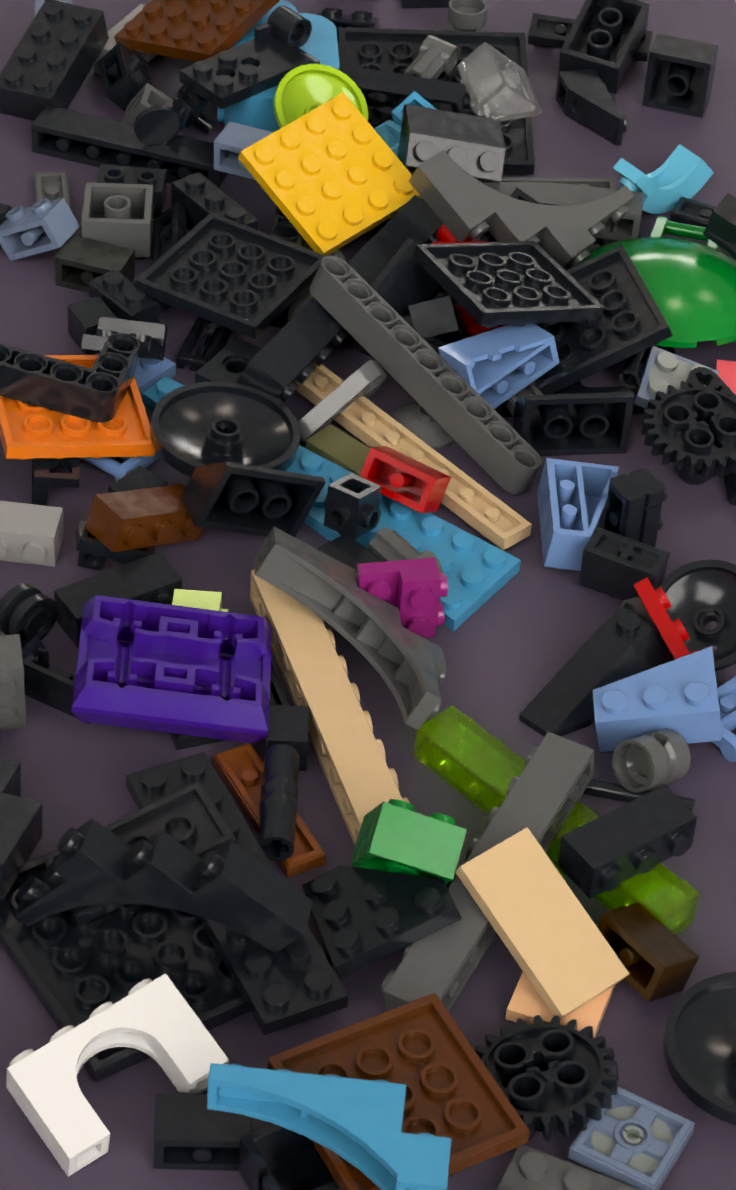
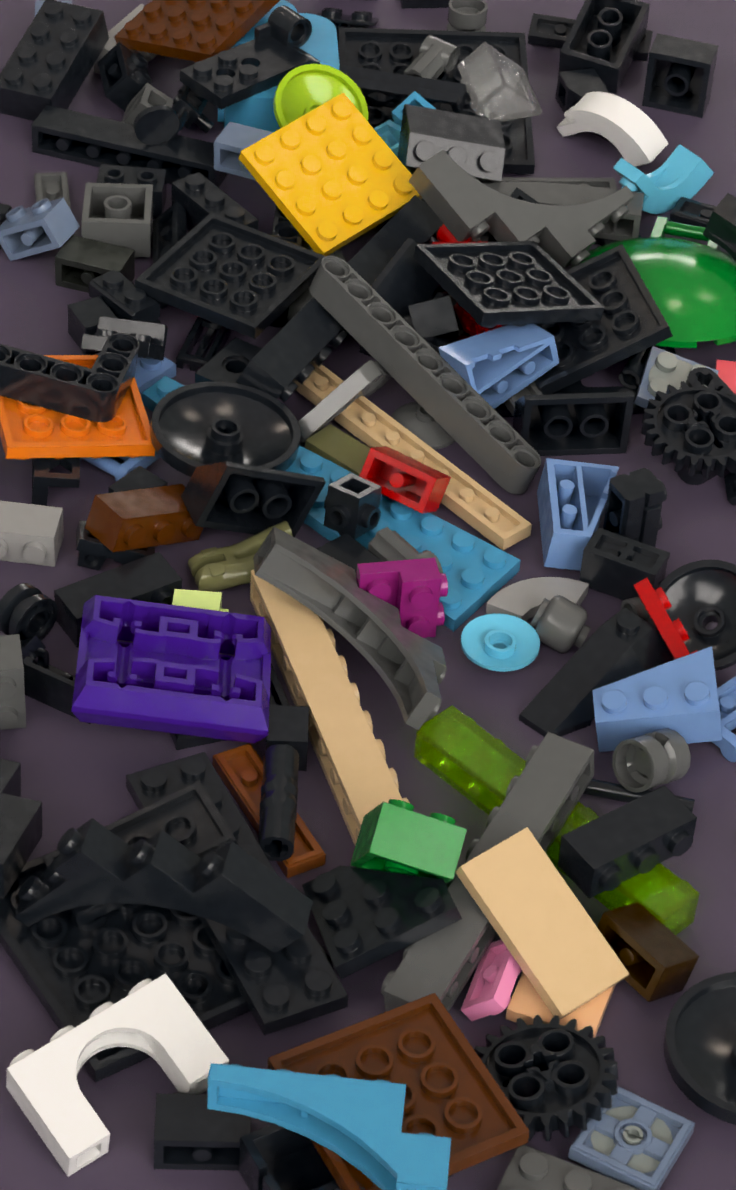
none -> olive piece [188,521,292,592]
none -> medium azure dish [460,613,540,672]
none -> bright pink plate [461,939,522,1021]
none -> light grey tile [486,577,589,621]
none -> dark grey head [530,595,591,654]
none -> white arch [556,92,669,167]

